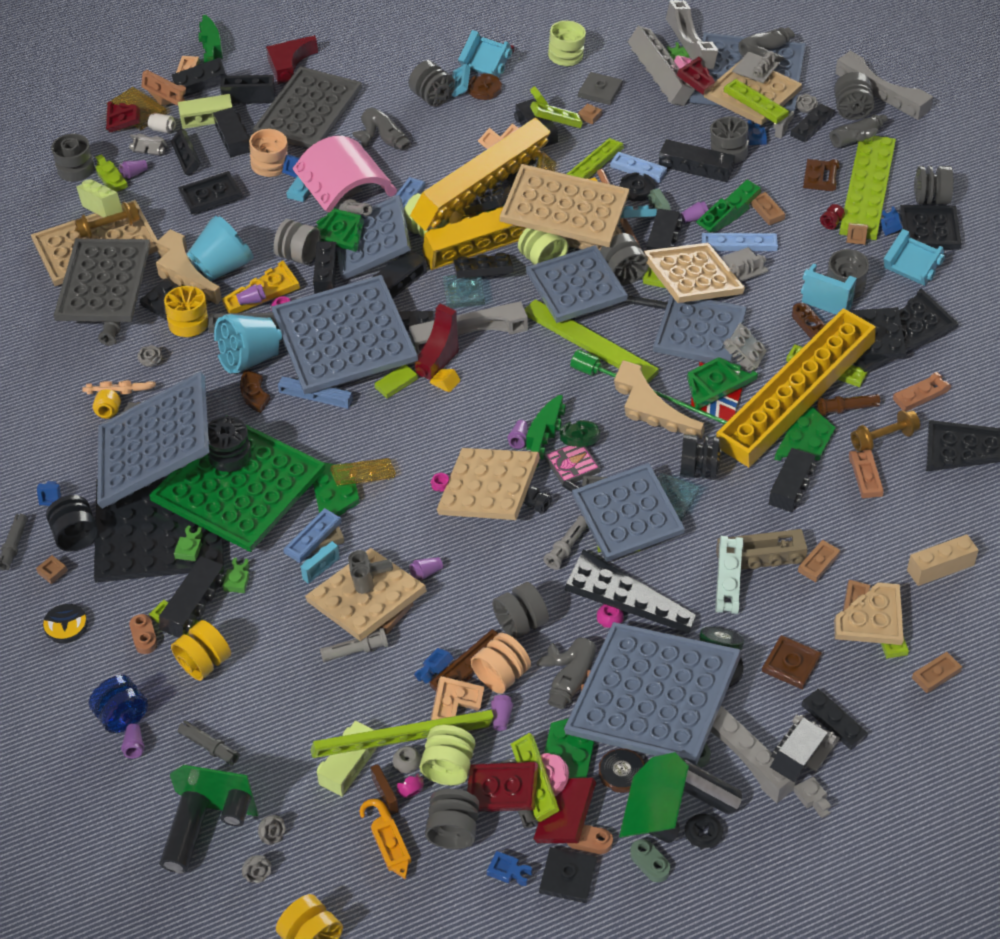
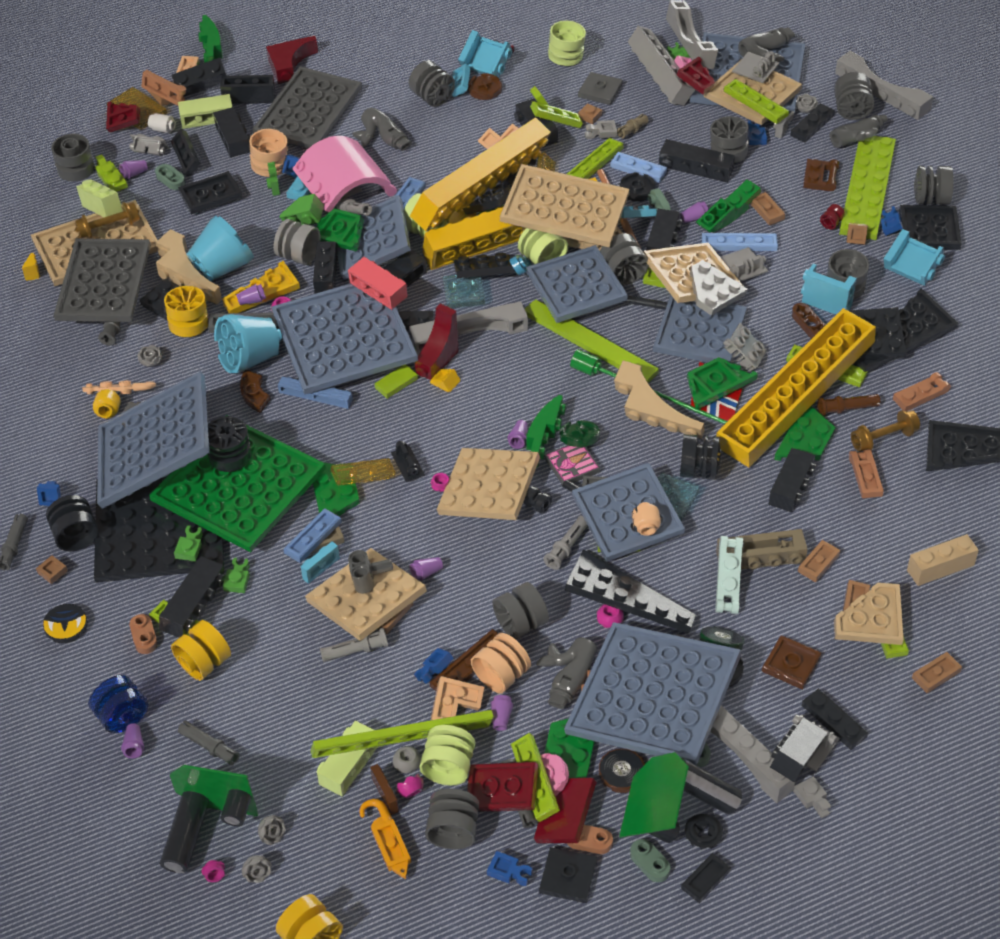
none -> yellow slope [22,252,40,281]
none -> sand green plate [155,164,185,190]
none -> dark pink plate [201,860,225,882]
none -> bright green plate [266,162,280,196]
none -> bright green slope [279,194,324,225]
none -> coral brick [348,257,408,310]
none -> black hinge [391,441,425,482]
none -> dark azure plate [510,255,531,275]
none -> light grey plate [585,120,617,139]
none -> dark tan pin [617,114,649,139]
none -> light nougat head [632,502,661,536]
none -> black tile [681,853,731,904]
none -> plate [690,260,747,316]

